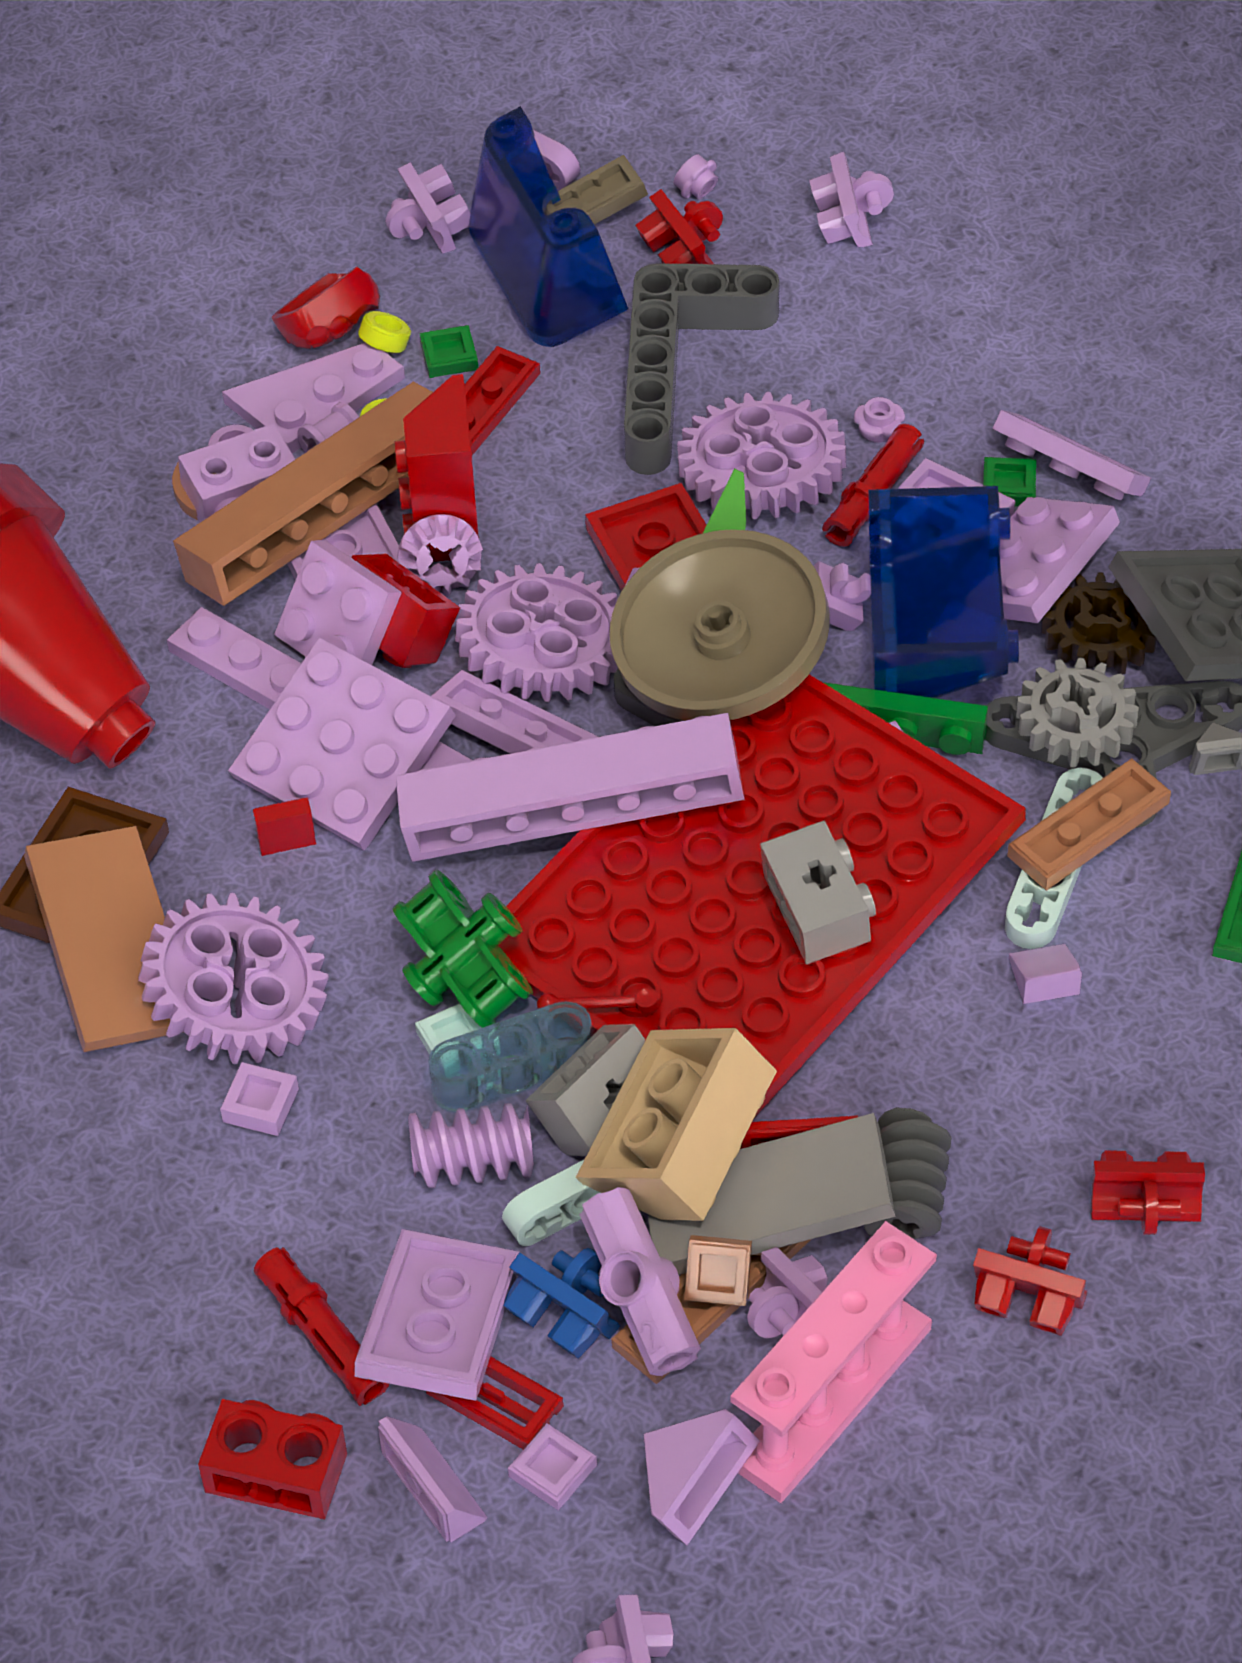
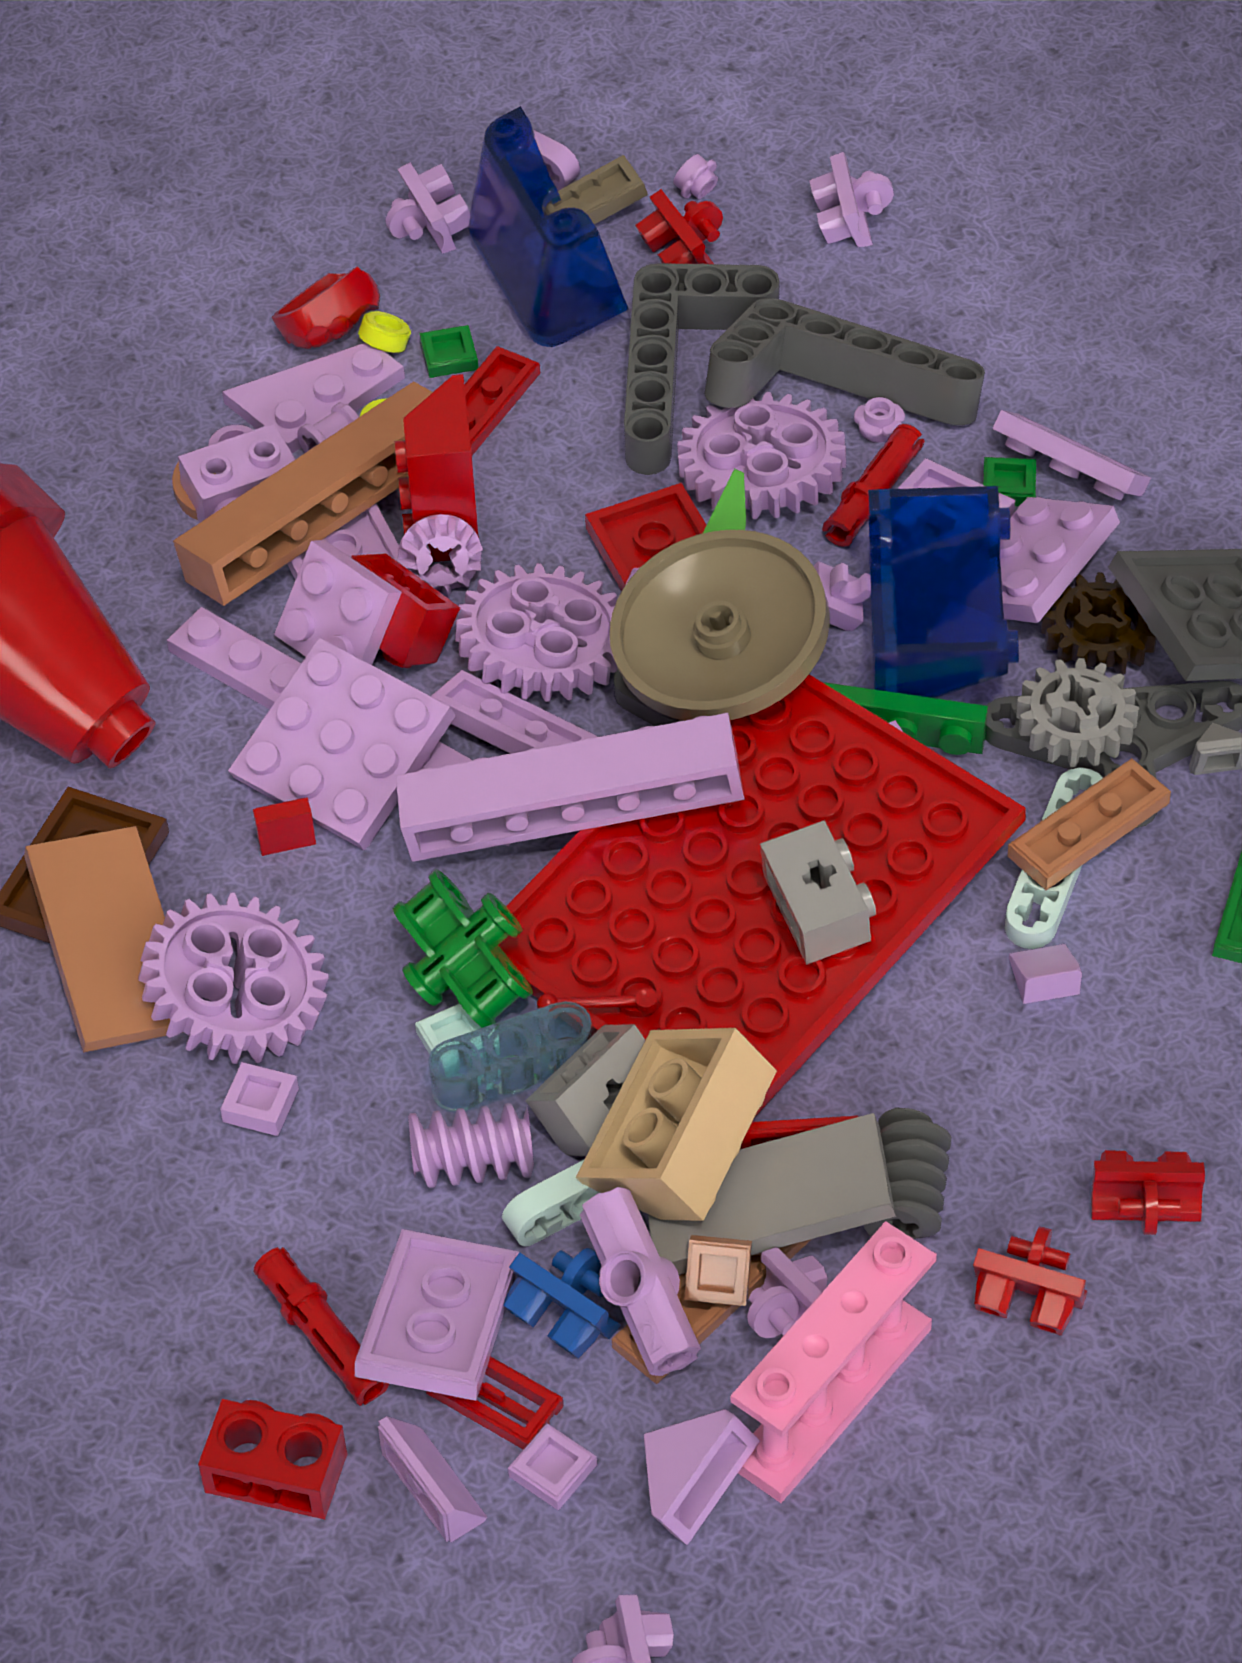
none -> dark grey beam [704,298,985,425]

